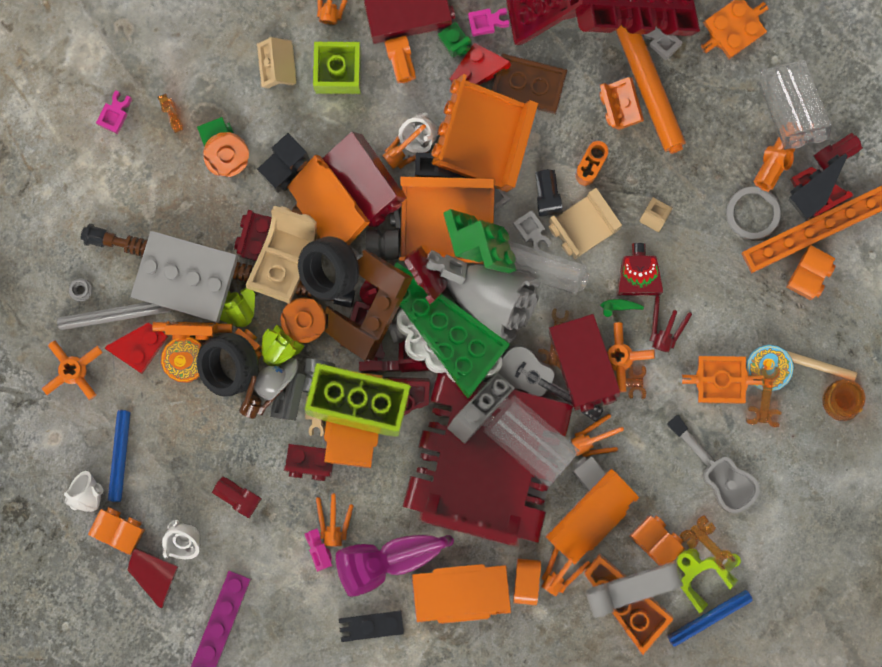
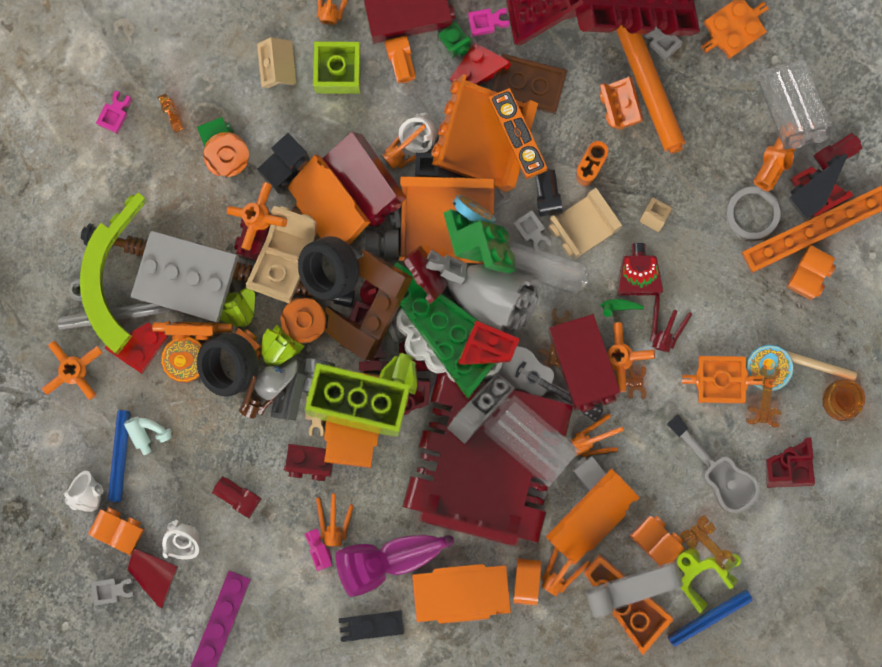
none -> lime arch [80,192,147,354]
none -> light grey plate [91,578,135,606]
none -> light aqua plant [124,416,173,455]
none -> orange bar [227,182,287,251]
none -> lime brick [379,353,417,394]
none -> medium azure tile [452,195,496,224]
none -> red wing [458,321,520,365]
none -> tile [489,88,548,180]
none -> dark red slope [766,437,815,488]

